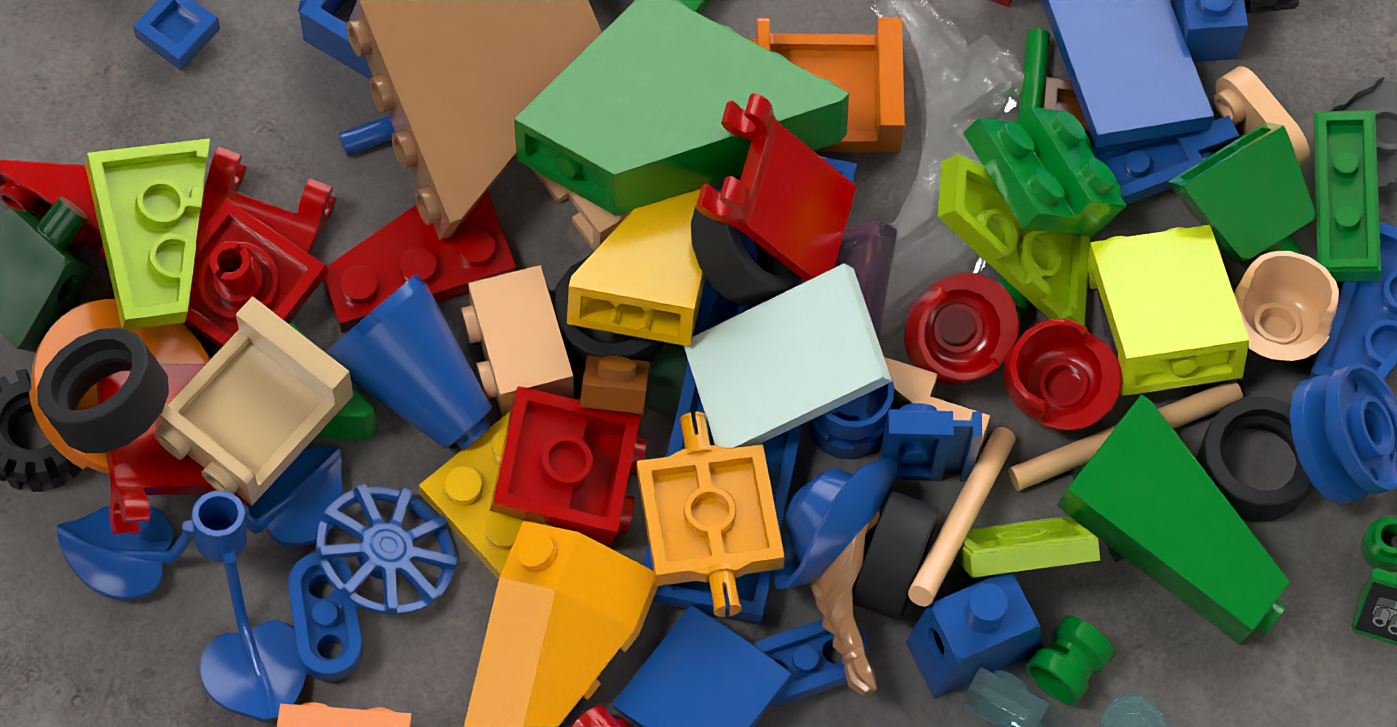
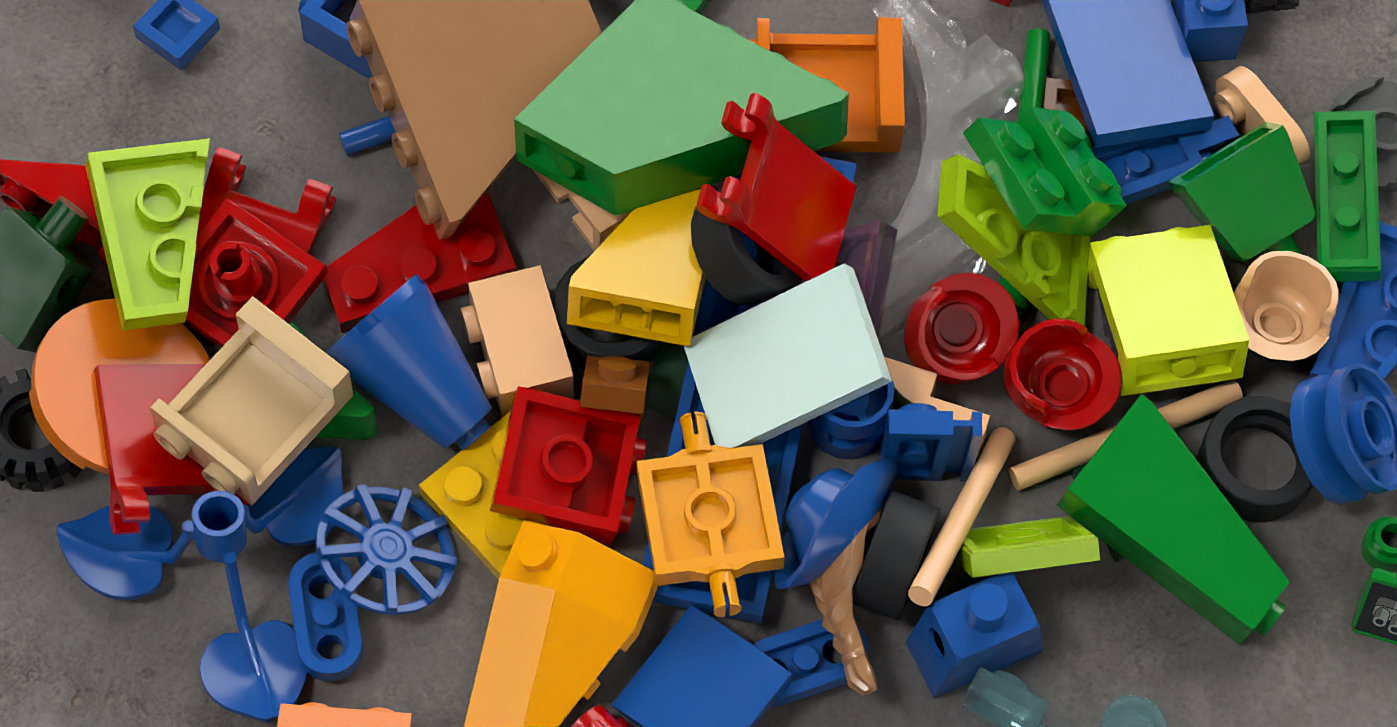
black tyre [37,328,169,453] -> none
green wheel [1025,615,1116,706] -> none

